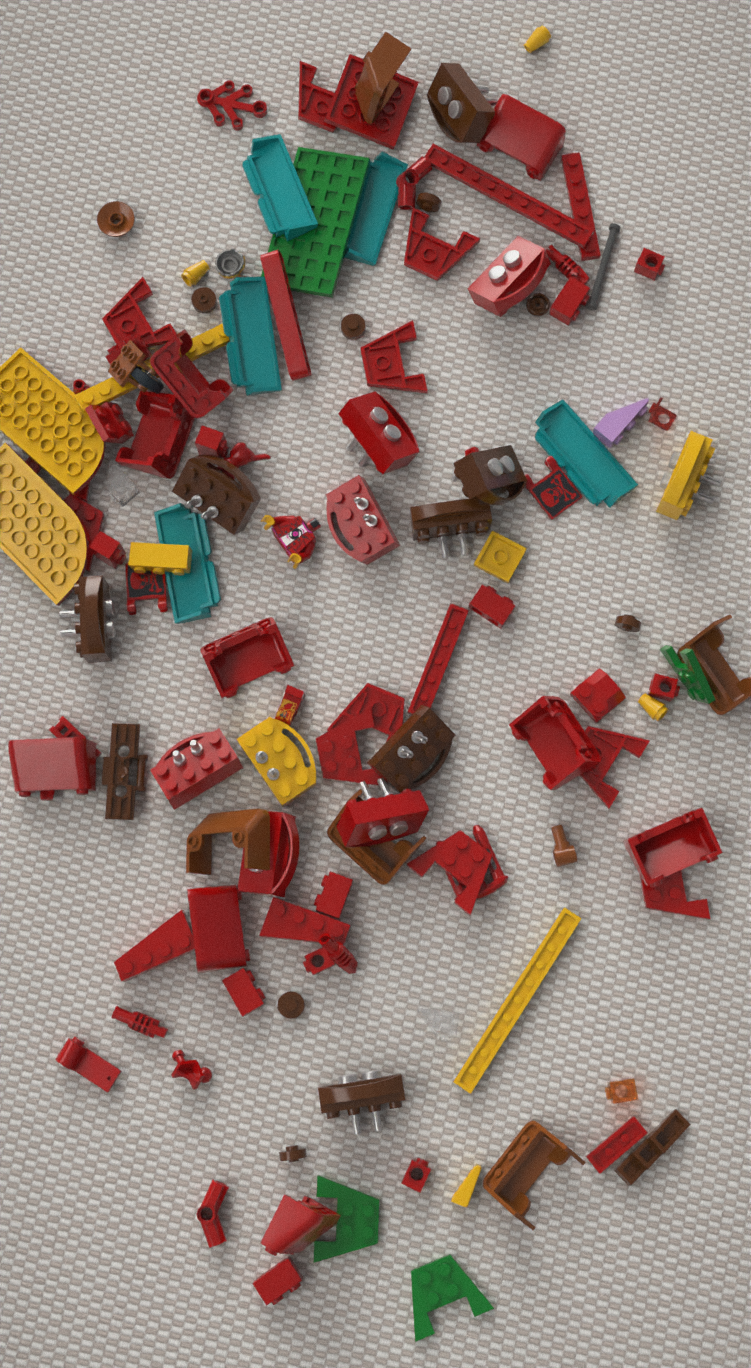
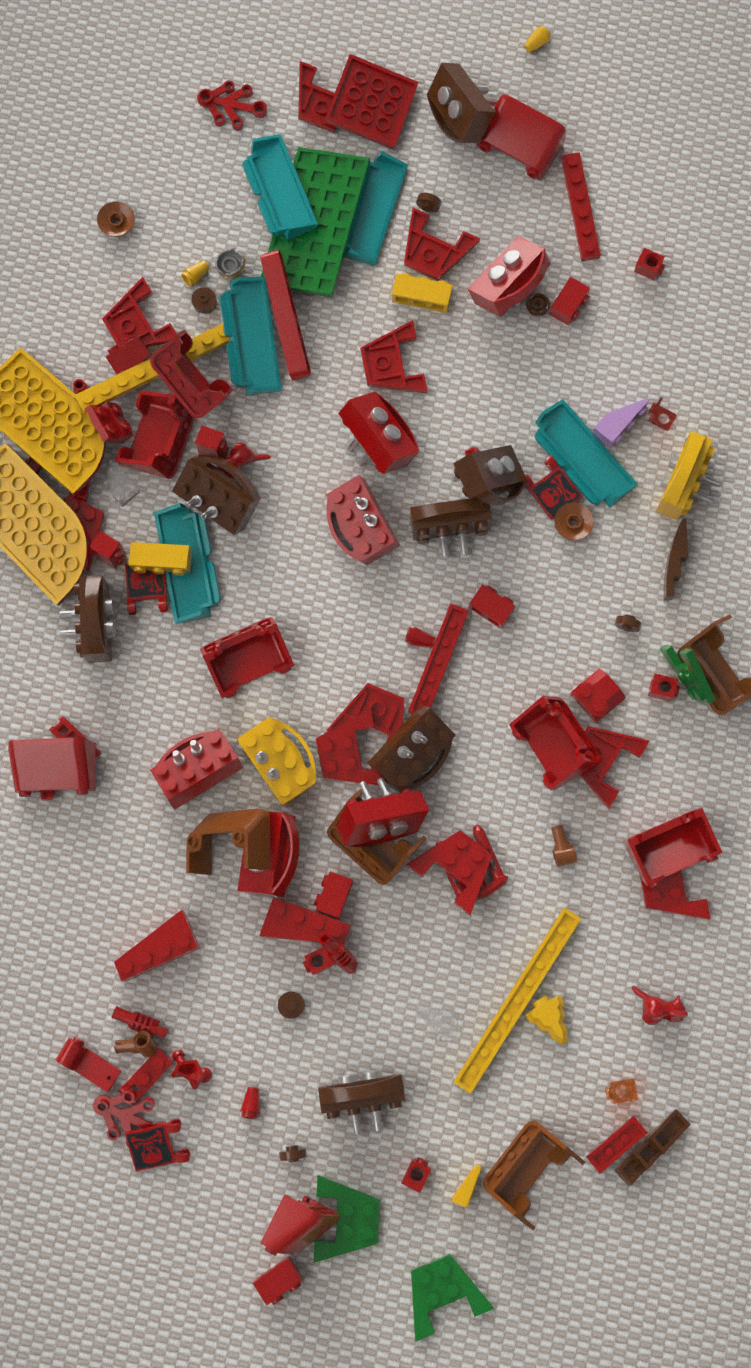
reddish brown piece [101,723,148,820] -> none
dark orange plate [108,340,164,394] -> none
red windscreen [187,885,250,974] -> none
red piece [197,1179,229,1248] -> none
red brick [222,968,266,1017] -> none
torso [260,515,321,569] -> none
red leg [275,685,305,726] -> none
reddish brown wheel [341,314,366,340] -> none
dark orange windscreen [355,32,412,125] -> none
red piece [396,156,432,210] -> none
red plate [424,143,594,249] -> none
yellow plate [473,531,527,584] -> none
red hinge [546,245,590,285] -> none
dark grey bar [586,223,621,310] -> none
yellow cone [638,693,668,721] -> none
none -> red plant [93,1089,166,1148]
none -> dark orange pin [114,1031,158,1057]
none -> red plate [118,1048,174,1105]
none -> flag [125,1118,190,1172]
none -> red cone [240,1087,260,1119]
none -> yellow brick [392,273,452,313]
none -> red cone [405,627,435,648]
none -> yellow rock [525,995,568,1045]
none -> dark orange dish [554,502,594,541]
none -> red animal [632,986,688,1025]
none -> reddish brown slope [663,519,688,600]

